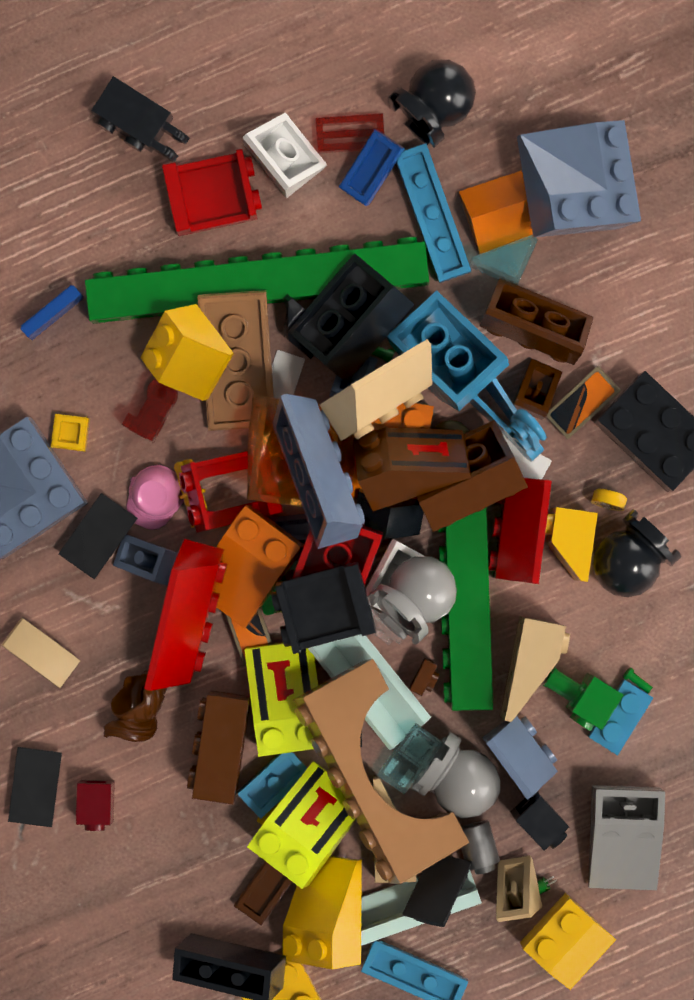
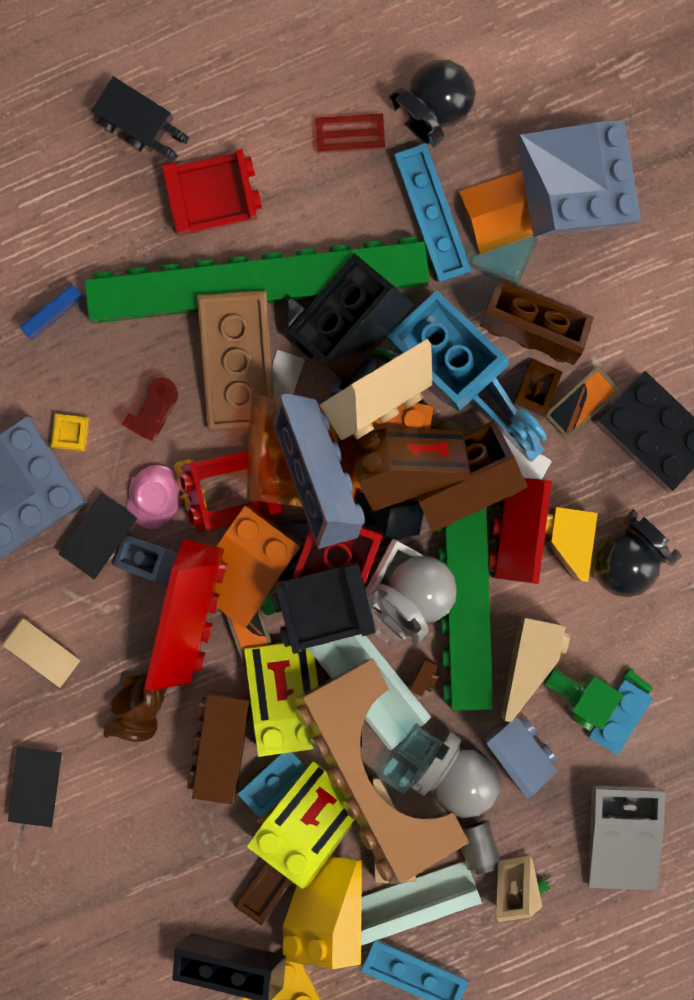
dark red brick [76,780,115,831] -> none
yellow slope [140,304,234,401] -> none
white slope [243,113,327,198] -> none
blue tile [339,129,405,206] -> none
black piece [402,856,472,927] -> none
black brick [510,792,569,851] -> none
yellow slope [520,892,616,990] -> none
yellow tile [591,489,627,511] -> none

